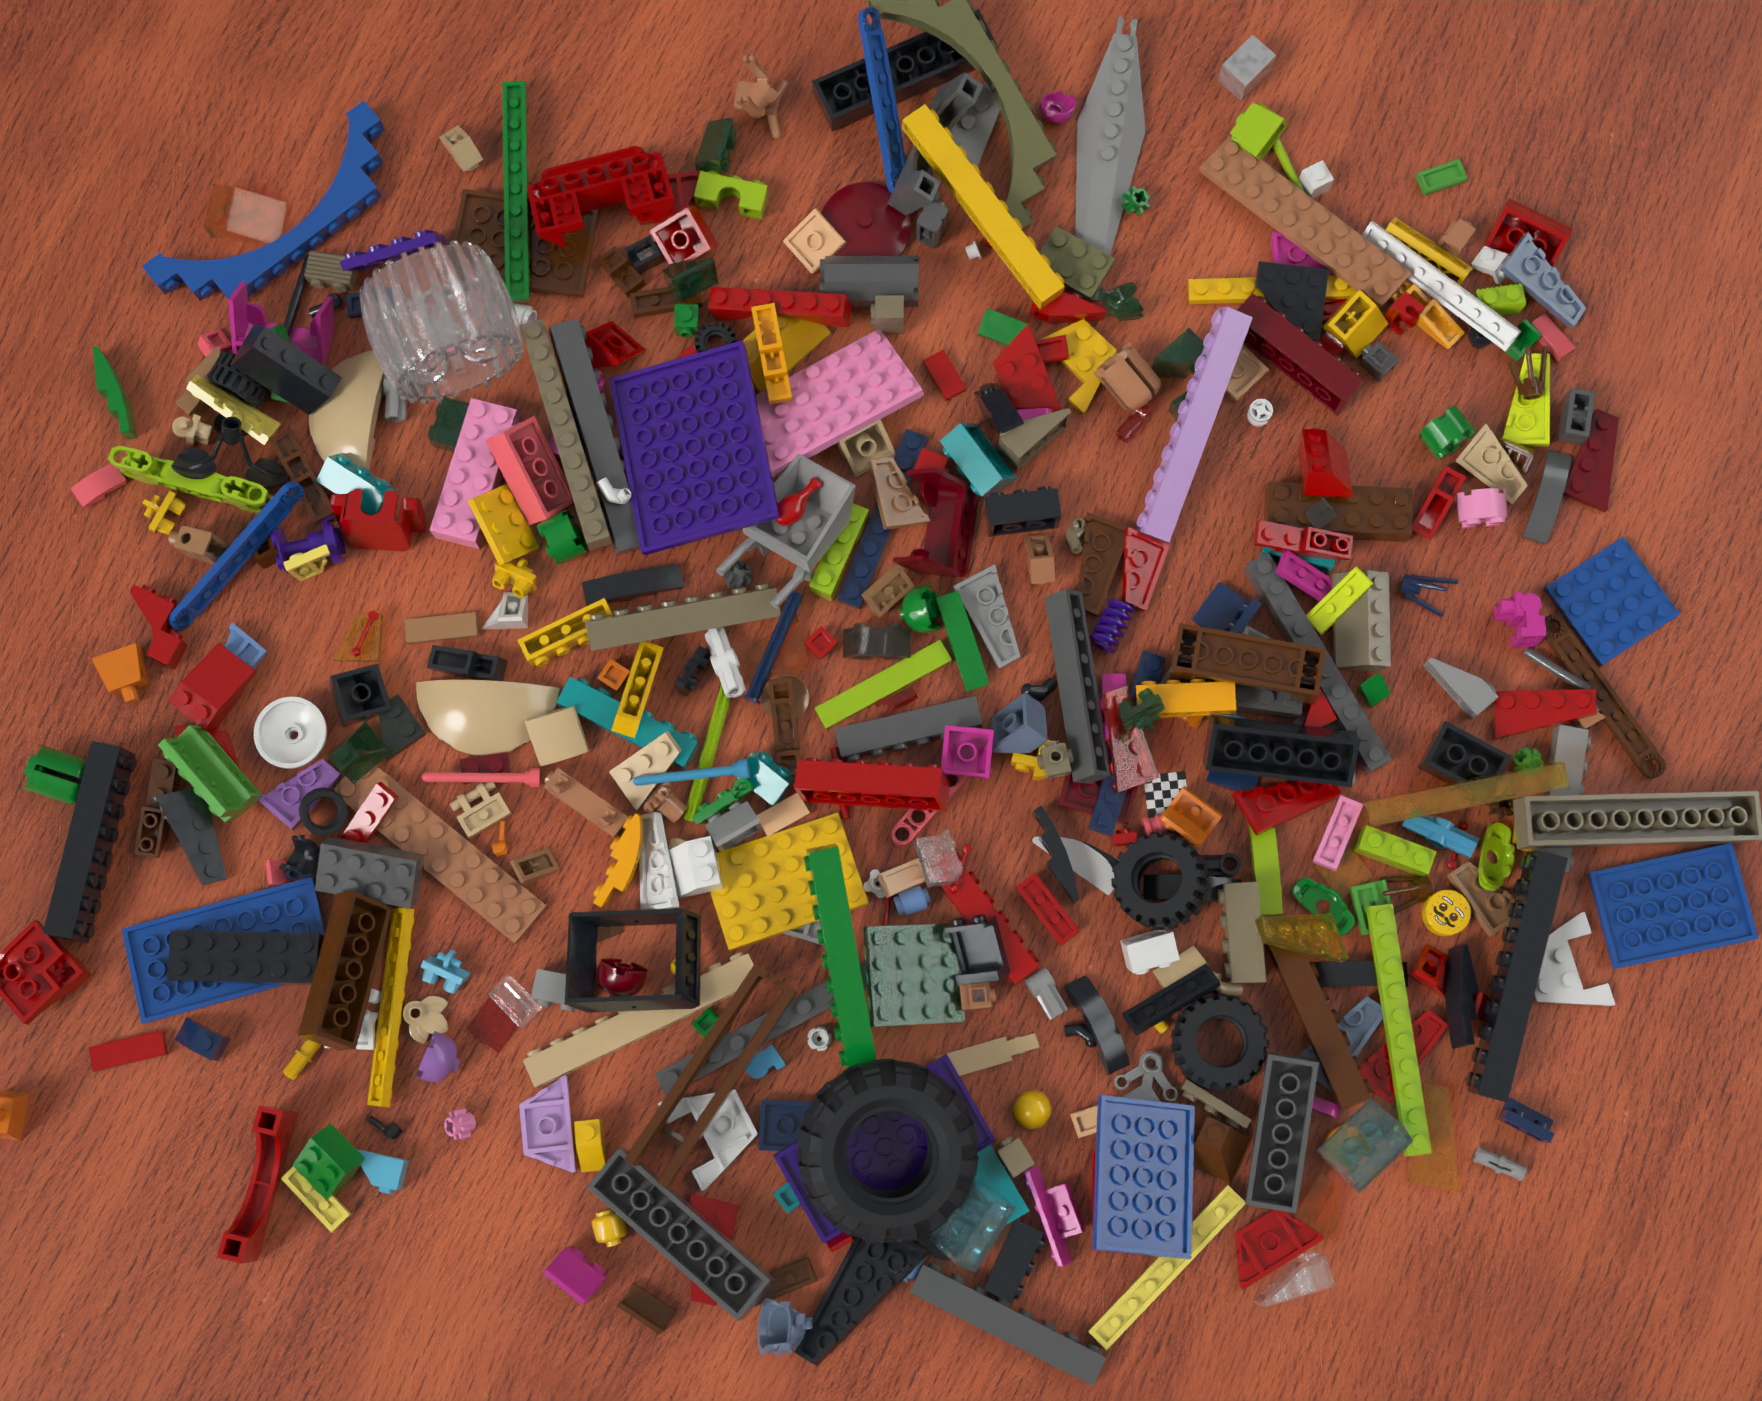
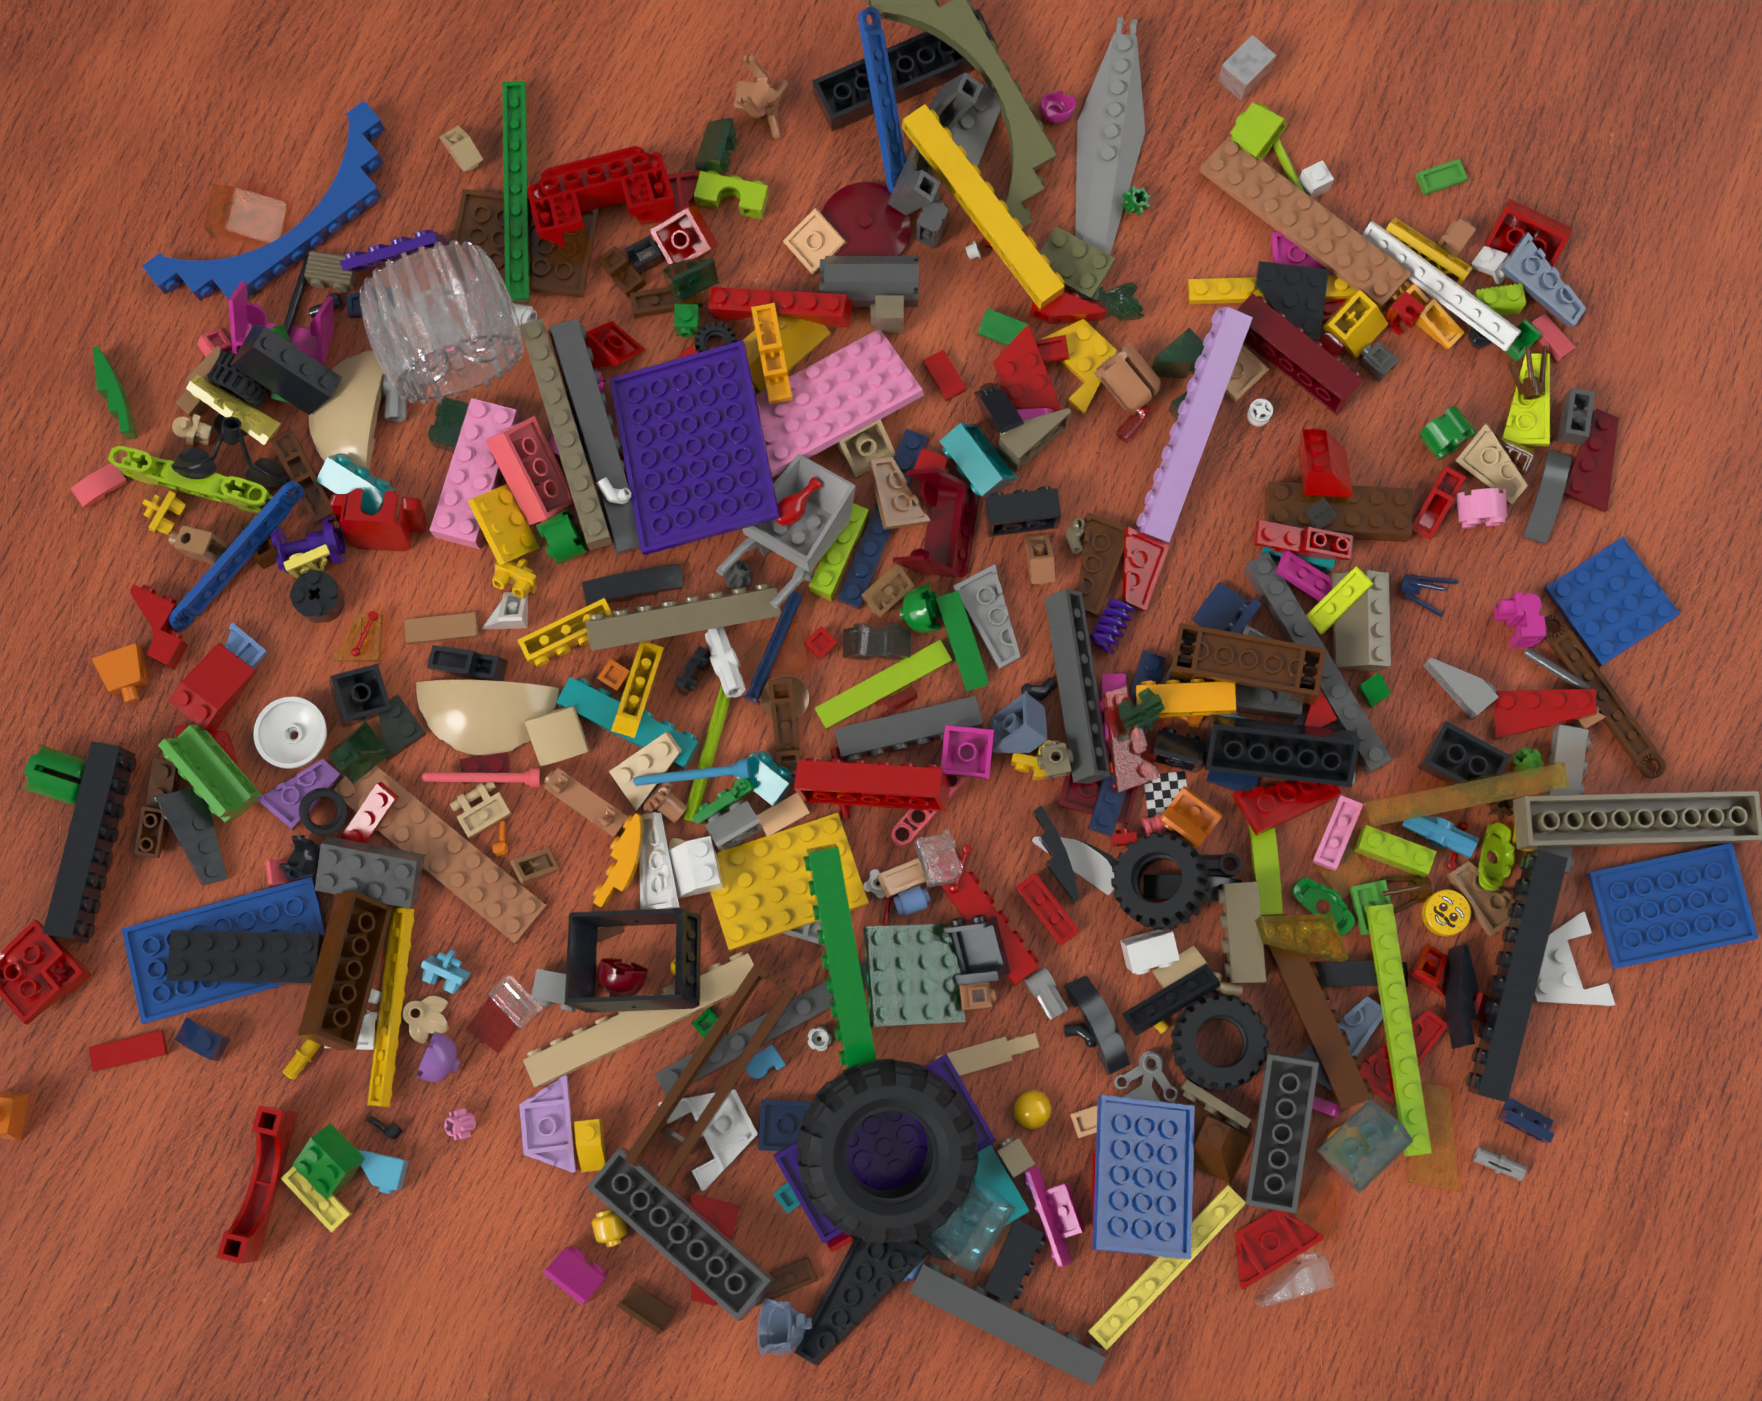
none -> black brick [289,570,345,623]
none -> black slope [1149,727,1205,773]

